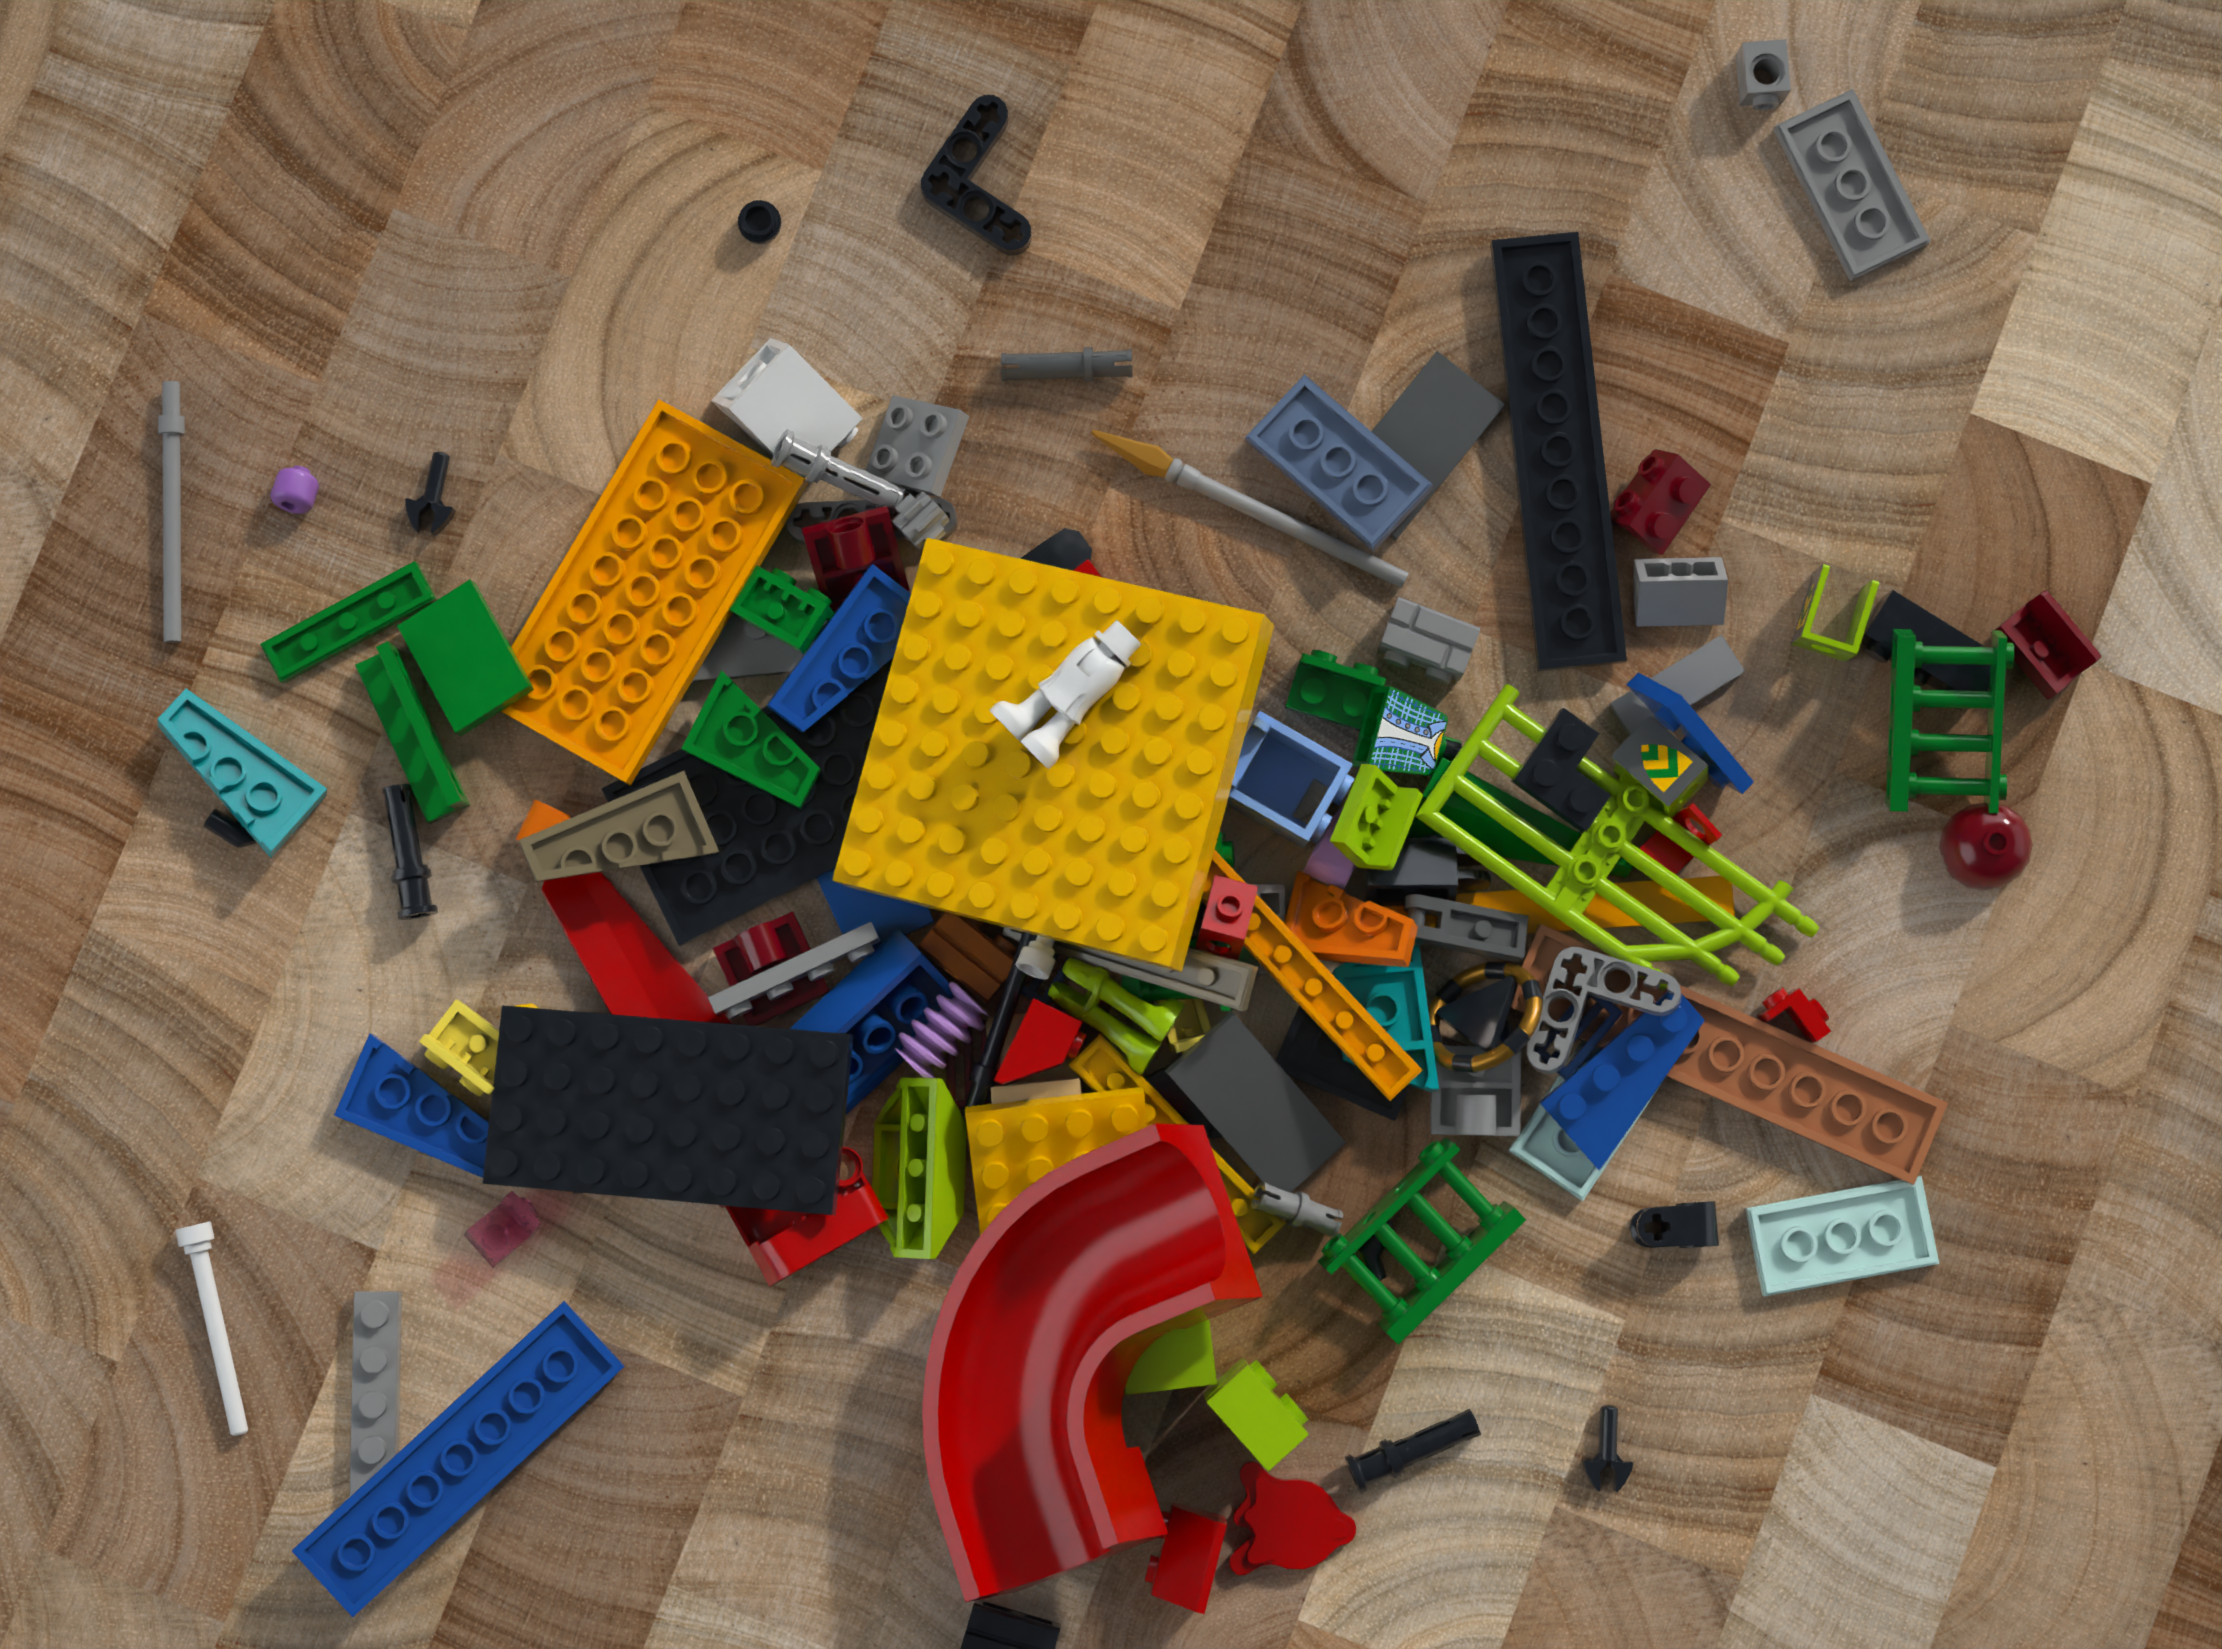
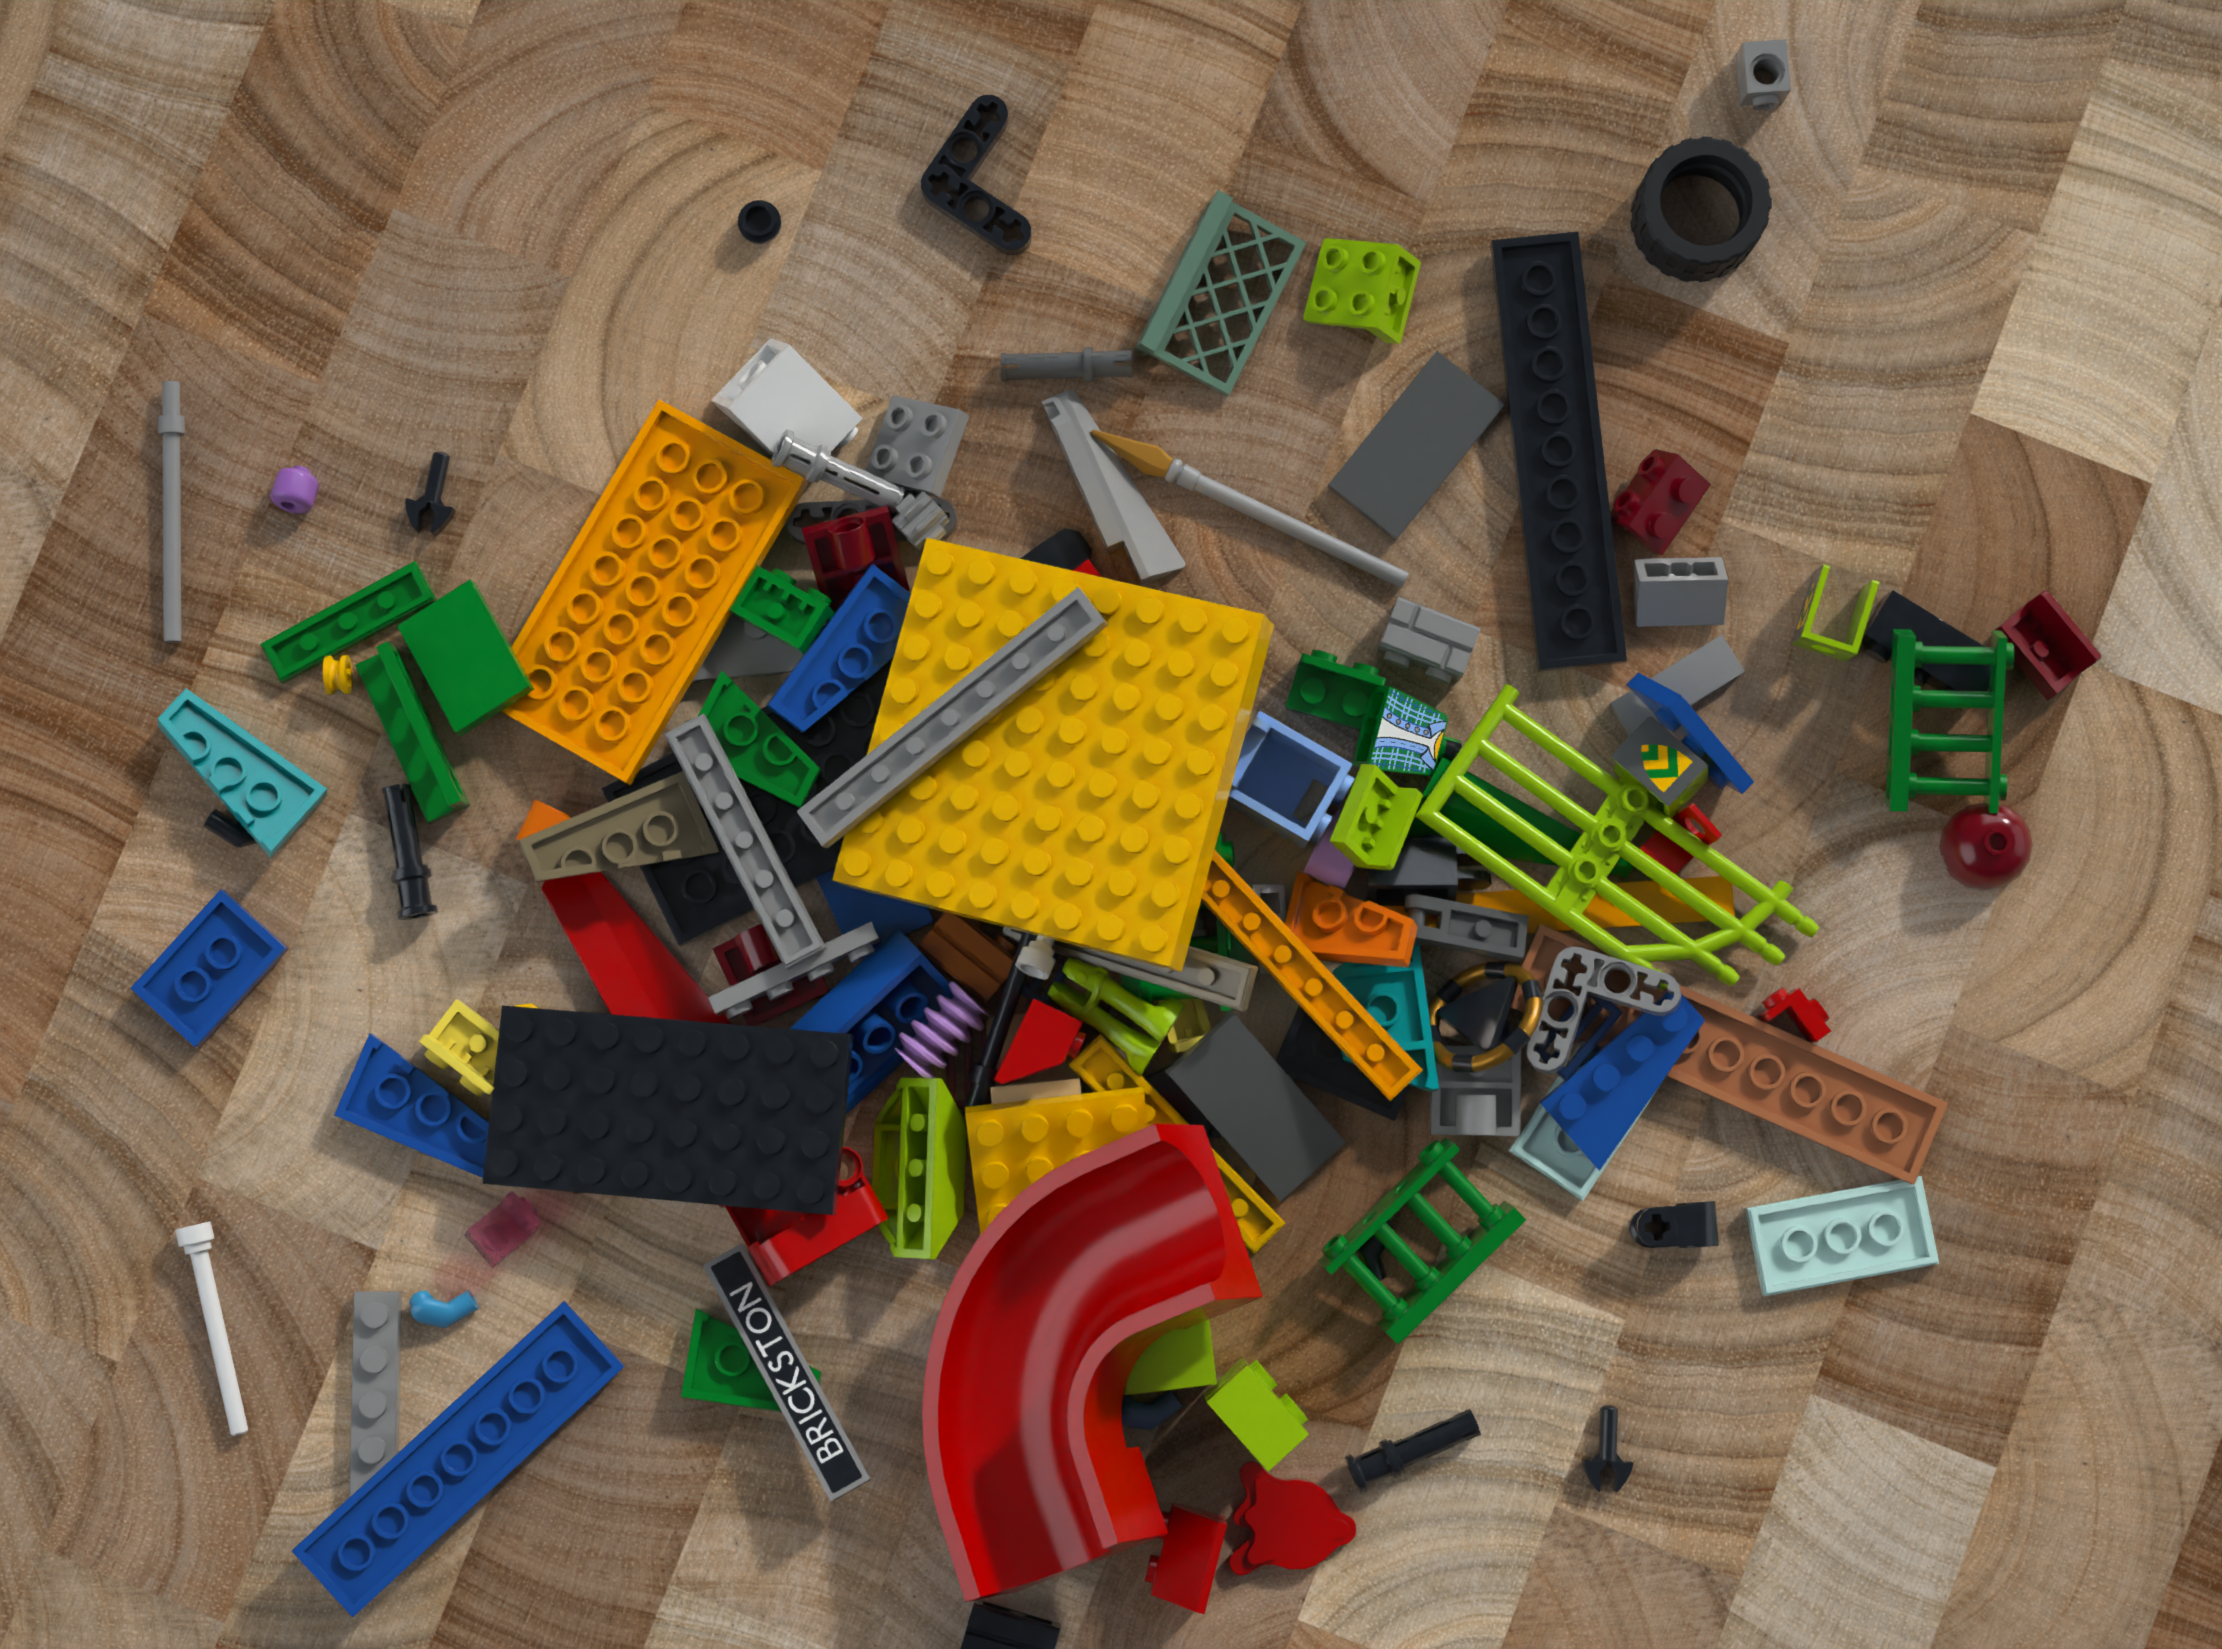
white piece [989,620,1142,770] -> none
red bracket [1195,875,1258,961] -> none
sand blue tile [1245,374,1434,552] -> none
light grey pin [1251,1182,1343,1237] -> none
black plate [1511,708,1611,833] -> none
light grey tile [1773,89,1931,282] -> none
none -> blue plate [130,889,289,1048]
none -> yellow bush [323,655,353,695]
none -> dark azure arm [409,1290,479,1328]
none -> light grey tile [665,713,827,970]
none -> green wing [681,1308,822,1413]
none -> tile [703,1243,871,1503]
none -> light grey plate [797,587,1108,849]
none -> light grey wedge [1041,390,1185,586]
none -> medium blue arm [1121,1390,1183,1430]
none -> sand green fence [1133,190,1307,396]
none -> lime bracket [1303,238,1421,345]
none -> black tyre [1630,136,1772,282]

